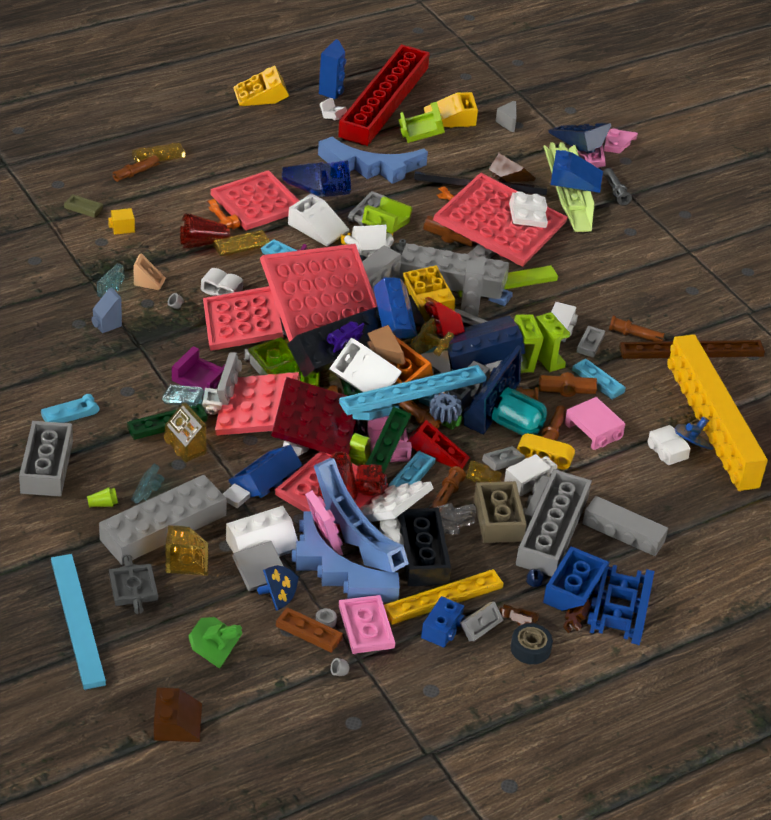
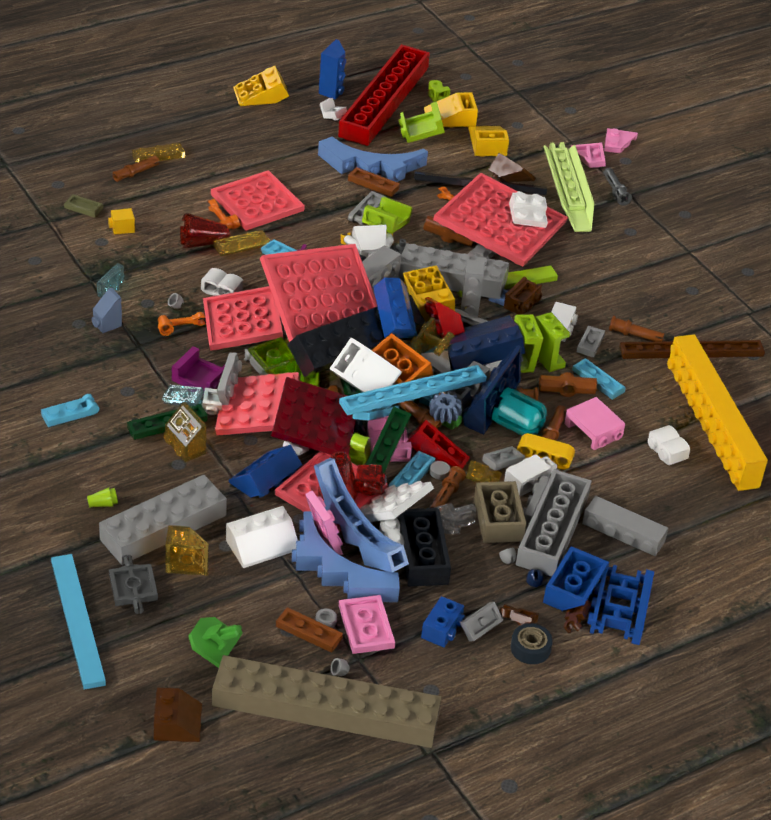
light grey brick [19,421,73,496] -> none
clear light blue plate [131,463,165,504] -> none
light nougat slope [133,253,166,290] -> none
white tile [223,483,250,508] -> none
light grey tile [232,541,283,592] -> none
dark blue shield [257,565,298,611] -> none
clear blue windscreen [282,160,351,197] -> none
white slope [288,193,350,246] -> none
dark purple hinge [327,321,364,352] -> none
medium nougat slope [367,325,405,364] -> none
yellow tile [384,569,504,625] -> none
light grey slope [496,101,516,132] -> none
dark blue wedge [548,123,611,153] -> none
blue slope [551,150,603,193] -> none
blue shield [675,416,713,450] -> none
none -> orange brick [157,312,205,336]
none -> dark tan brick [212,655,441,748]
none -> dark orange plate [348,167,400,197]
none -> lime leg [428,80,450,102]
none -> light grey tile [430,461,450,480]
none -> yellow slope [468,126,509,157]
none -> light grey hinge [499,548,517,564]
none -> reddish brown hinge [504,277,542,315]

